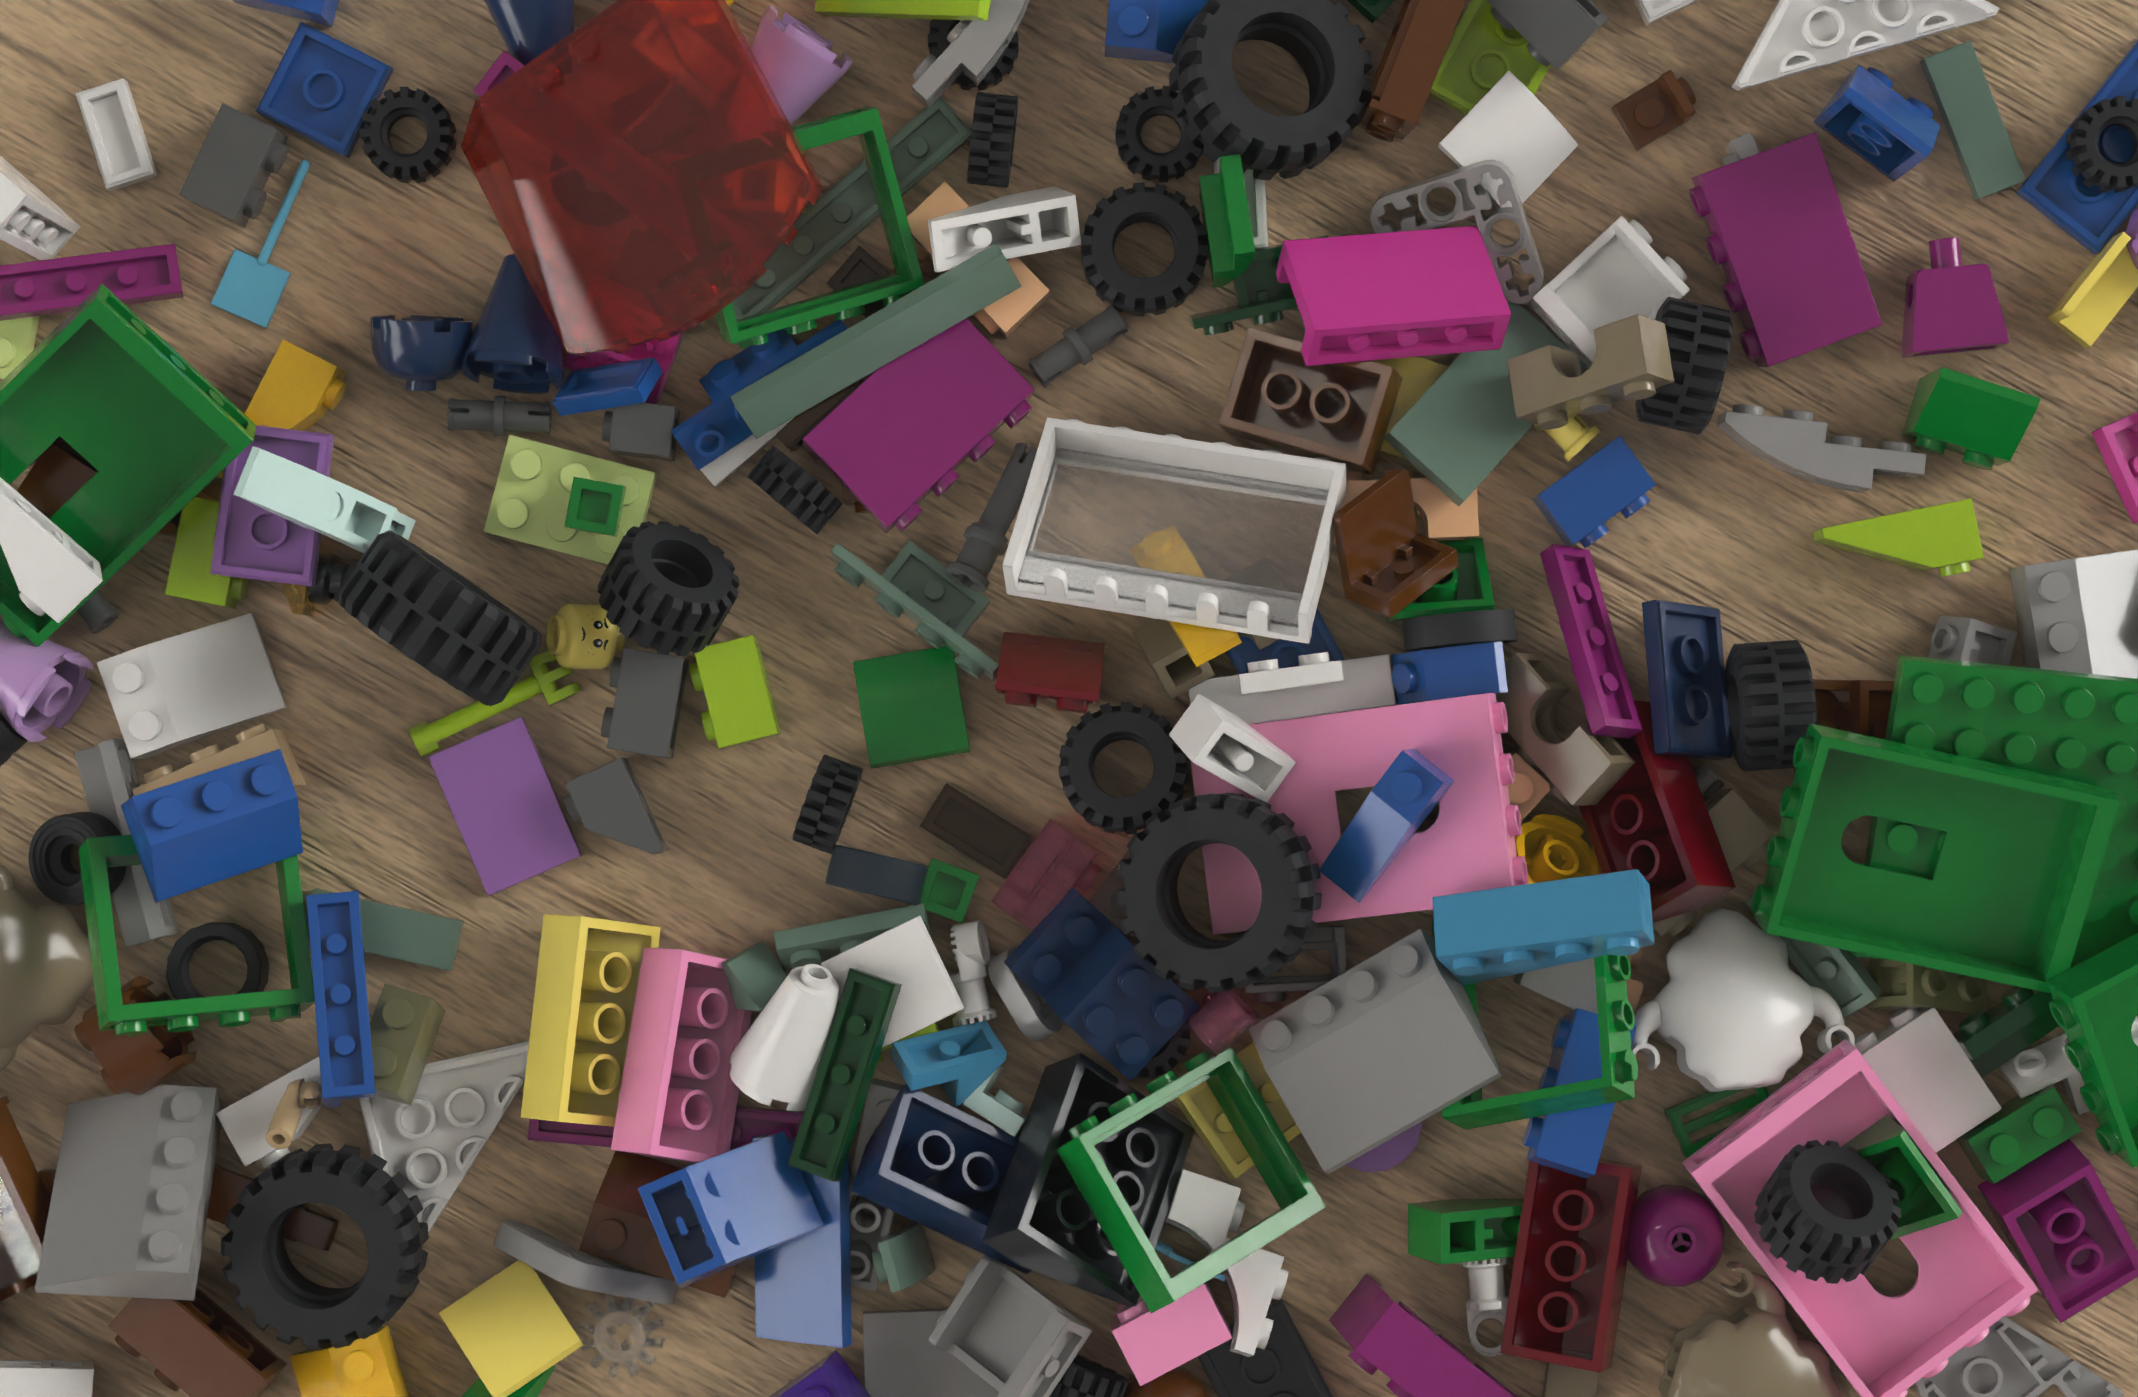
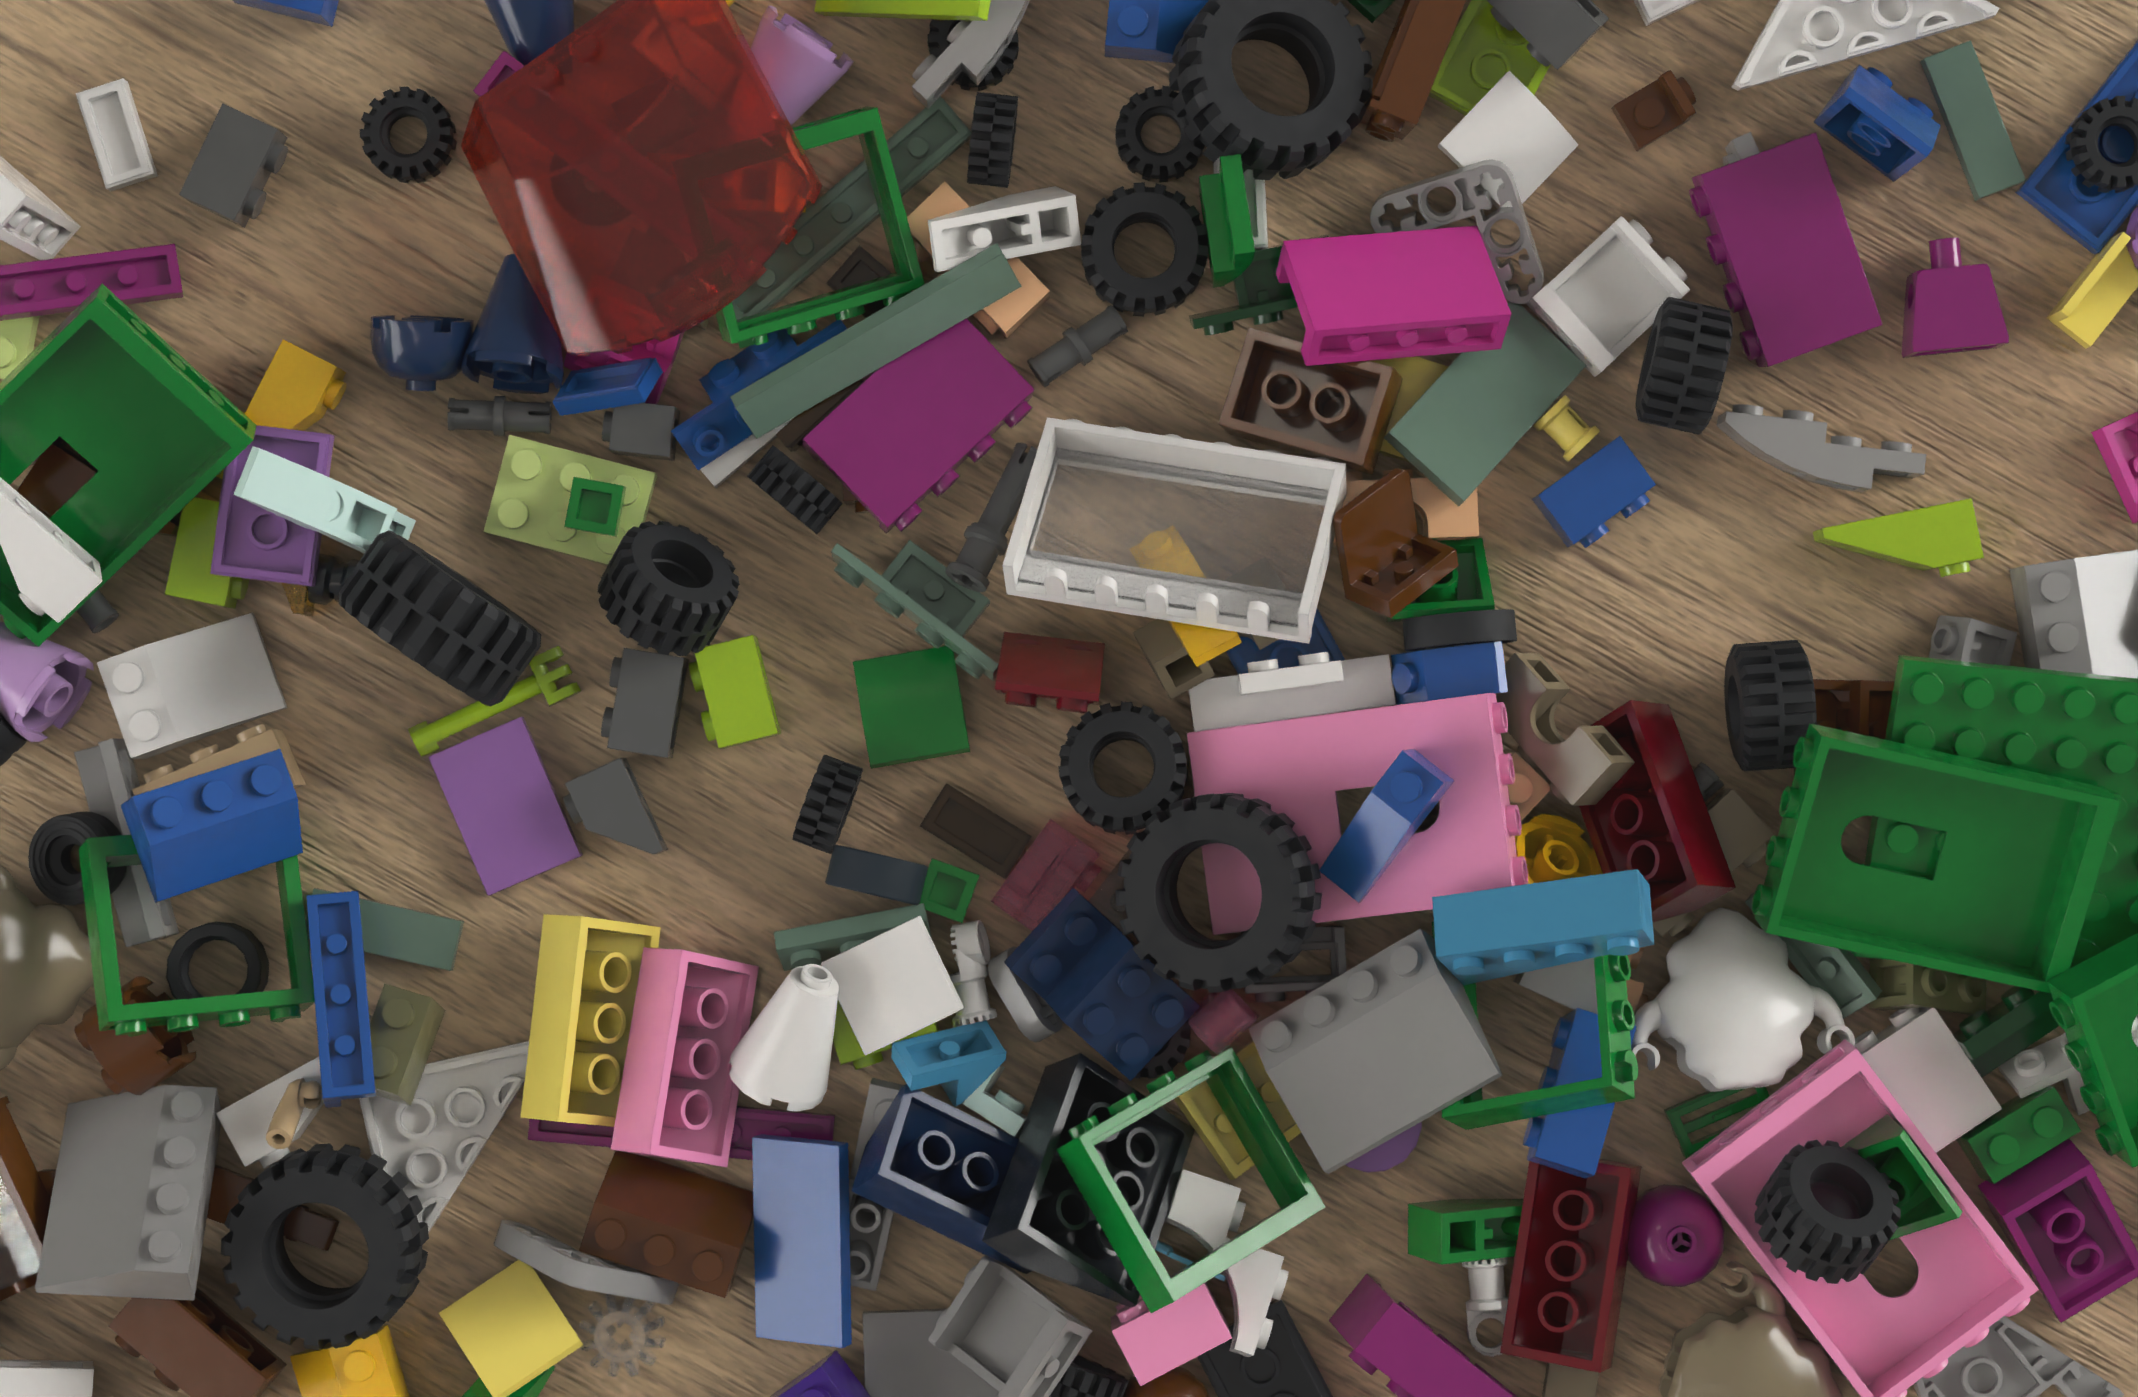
medium azure piece [211,159,310,328] -> none
blue tile [256,22,394,159] -> none
light yellow head [545,603,625,670] -> none
slope [638,1131,824,1288] -> none
sand green slope [722,942,787,1011] -> none
dark green tile [788,968,902,1182] -> none
sand green slope [872,1222,936,1293] -> none
white slope [1169,694,1296,802] -> none
dark tan arch [1507,314,1674,430] -> none
magenta plate [1540,544,1642,739] -> none
dark blue tile [1642,600,1732,761] -> none
green slope [1902,367,2041,470] -> none

